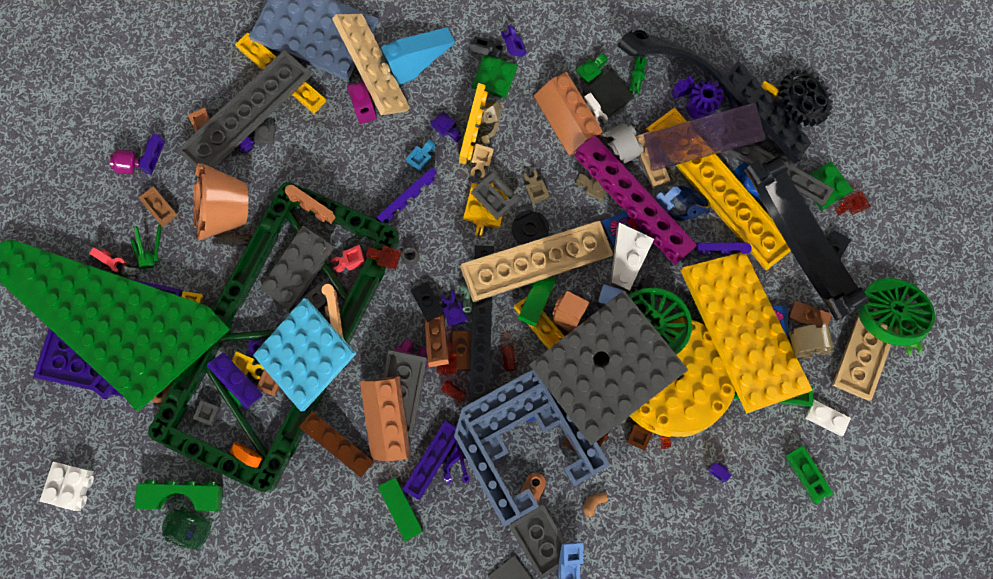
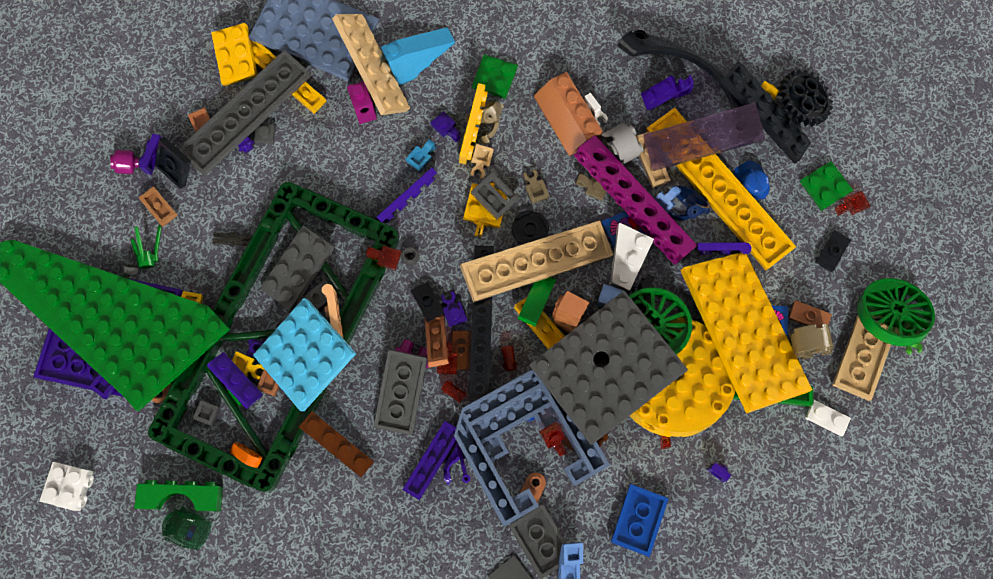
coral plate [89,247,127,274] -> none
nougat cone [193,163,248,240] -> none
nougat plate [285,185,335,224] -> none
coral plate [331,245,366,273] -> none
nougat slope [360,376,411,461] -> none
green tile [378,477,423,542] -> none
sand green arm [459,284,473,313] -> none
black plate [470,36,504,58] -> none
dark purple plate [501,25,527,57] -> none
green plate [576,53,608,85] -> none
pearl dark grey tile [583,70,634,118] -> none
medium nougat arm [583,492,608,518] -> none
reddish brown plate [626,424,653,451] -> none
green pin [629,56,647,94] -> none
dark purple gear [686,79,724,121] -> none
dark grey plate [725,134,834,206] -> none
black panel [745,155,870,321] -> none
green plate [785,445,833,505] -> none
none -> black plate [155,137,191,189]
none -> yellow plate [211,23,258,86]
none -> clear red plate [539,421,567,457]
none -> blue plate [610,484,669,557]
none -> dark purple plate [641,76,680,110]

